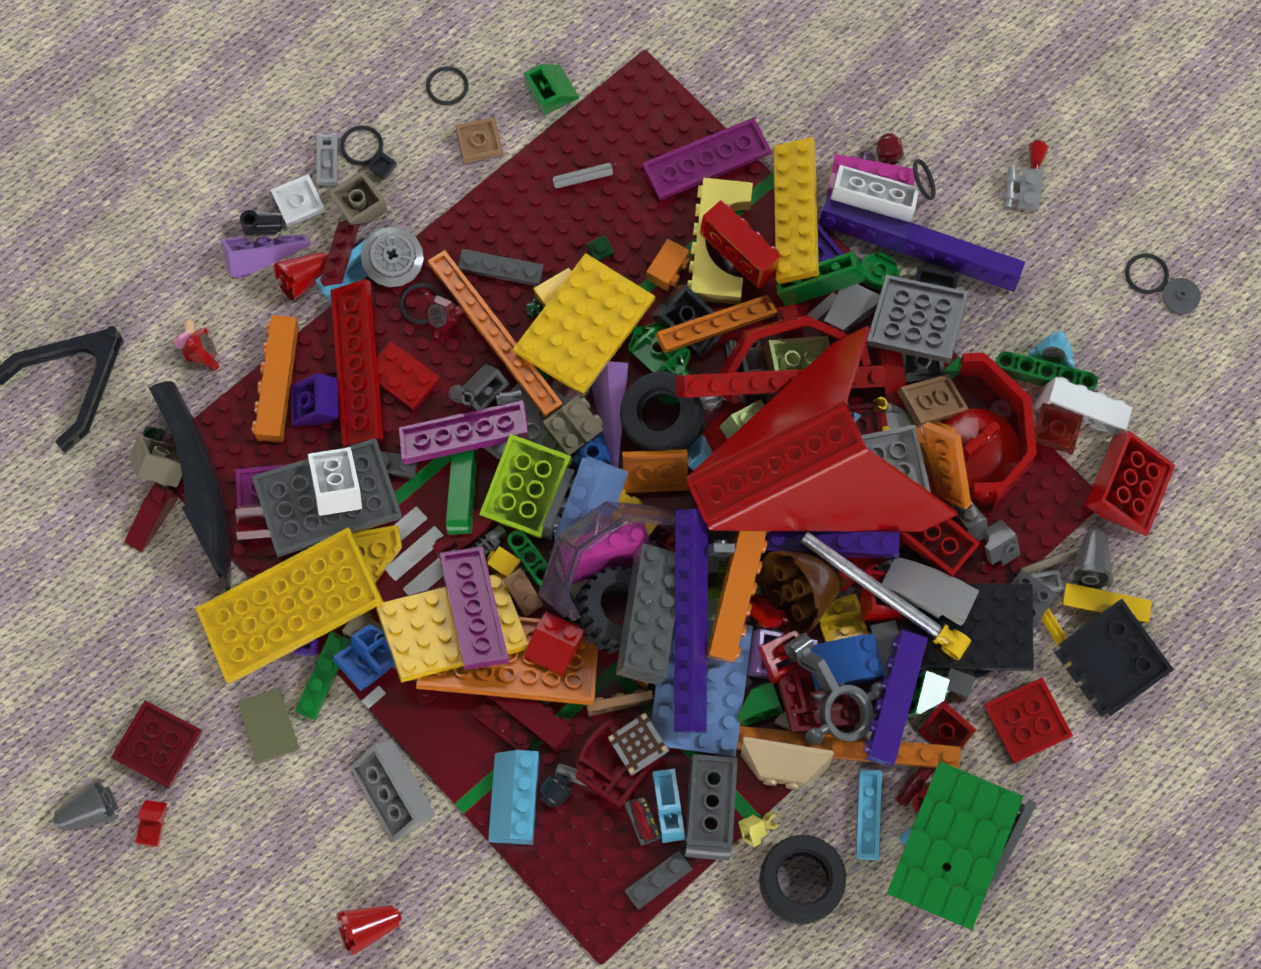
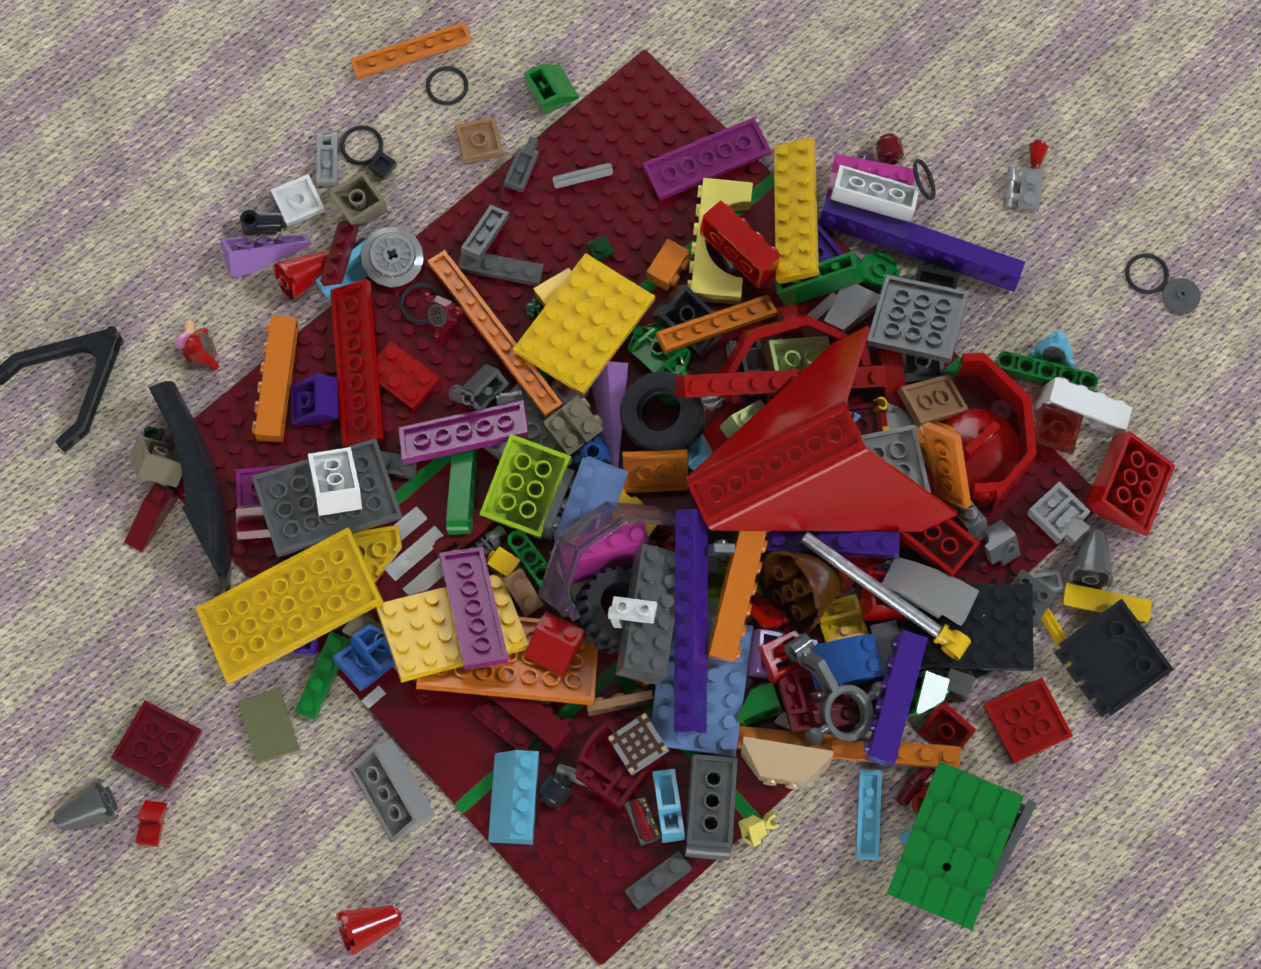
black tyre [759,834,847,924] -> none
dark tan bar [1020,548,1079,574] -> none
none -> orange plate [350,22,472,80]
none -> dark grey plate [461,205,509,261]
none -> dark grey hinge [504,136,539,193]
none -> white bracket [608,596,658,629]
none -> light grey piece [1027,481,1091,546]

